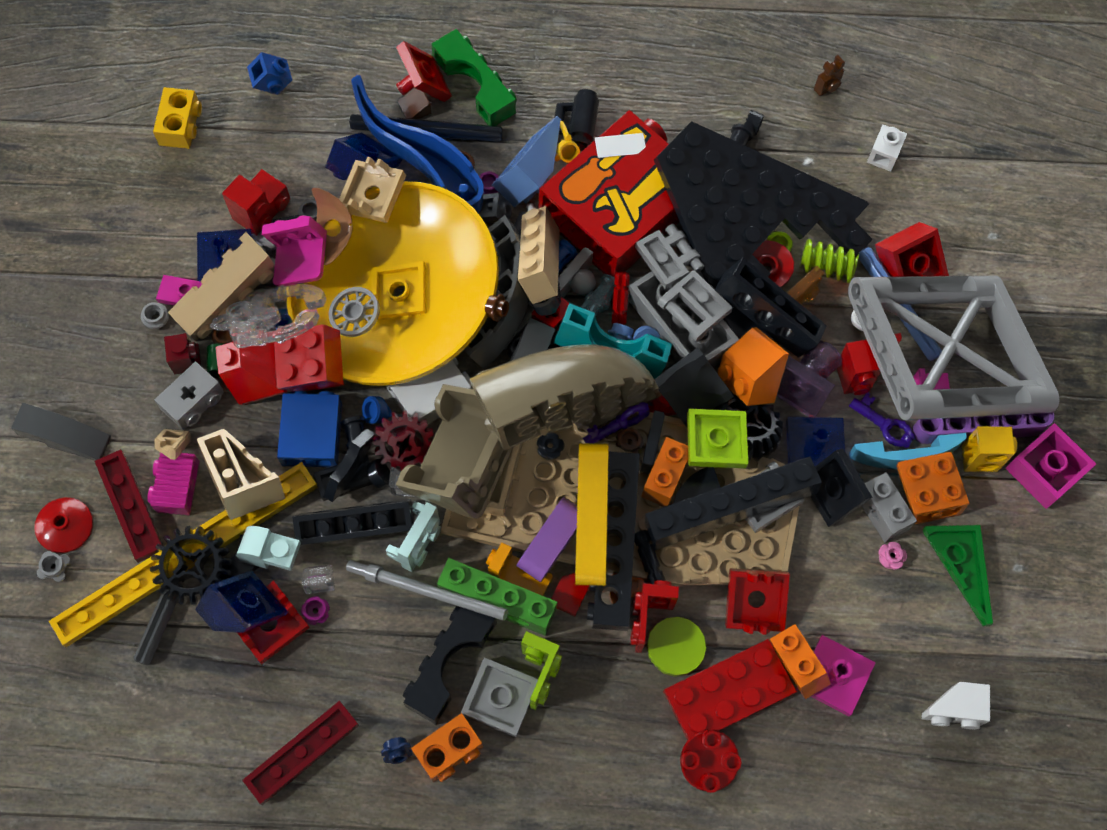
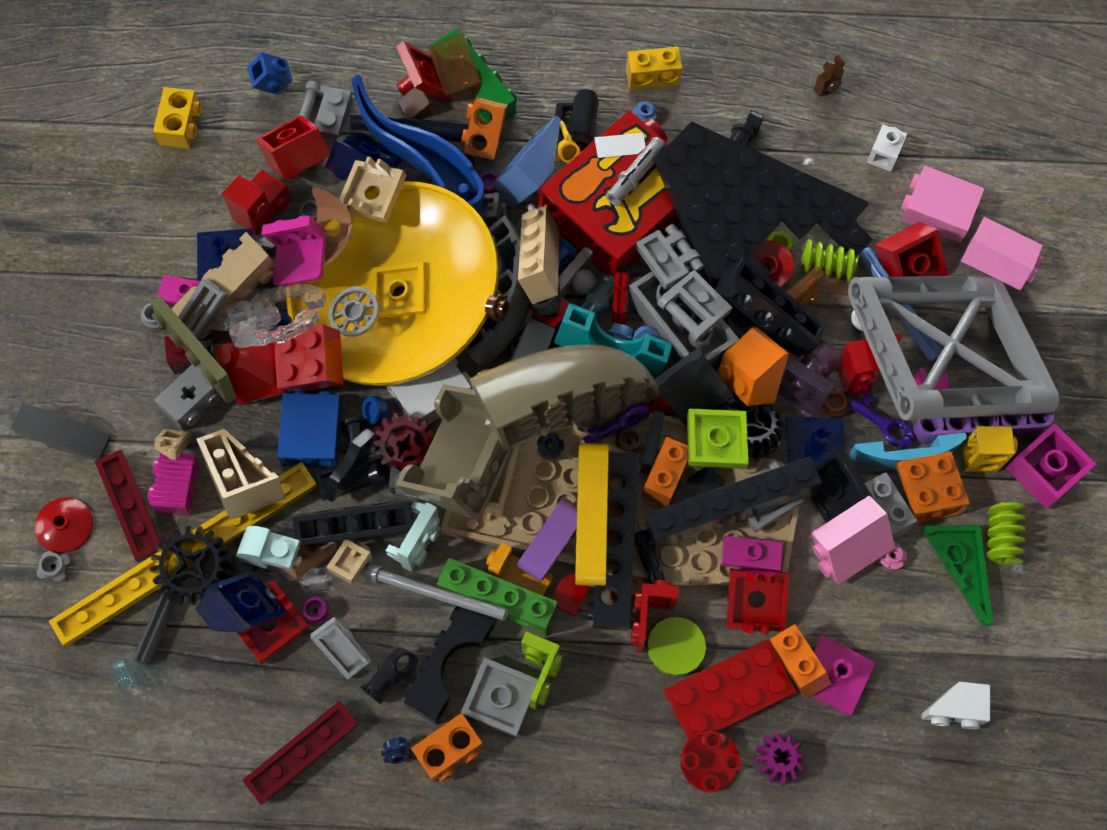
none -> clear light blue tile [112,658,132,690]
none -> olive wing [150,296,237,404]
none -> light grey tile [178,278,229,340]
none -> red brick [256,115,331,180]
none -> medium nougat tile [281,542,338,579]
none -> light grey plate [299,81,352,140]
none -> light grey tile [310,617,371,680]
none -> tan bracket [326,539,373,585]
none -> black connector [360,648,418,704]
none -> clear orange plate [428,33,481,96]
none -> orange brick [461,97,508,160]
none -> light grey pin [606,137,666,206]
none -> yellow brick [626,47,682,91]
none -> medium blue plate [632,101,658,122]
none -> dark pink plate [721,536,782,571]
none -> magenta gear [754,732,807,786]
none -> bright pink brick [811,496,895,585]
none -> reddish brown plate [820,391,848,418]
none -> bright pink brick [900,165,984,243]
none -> bright pink brick [961,217,1043,290]
none -> lime piece [987,502,1026,565]

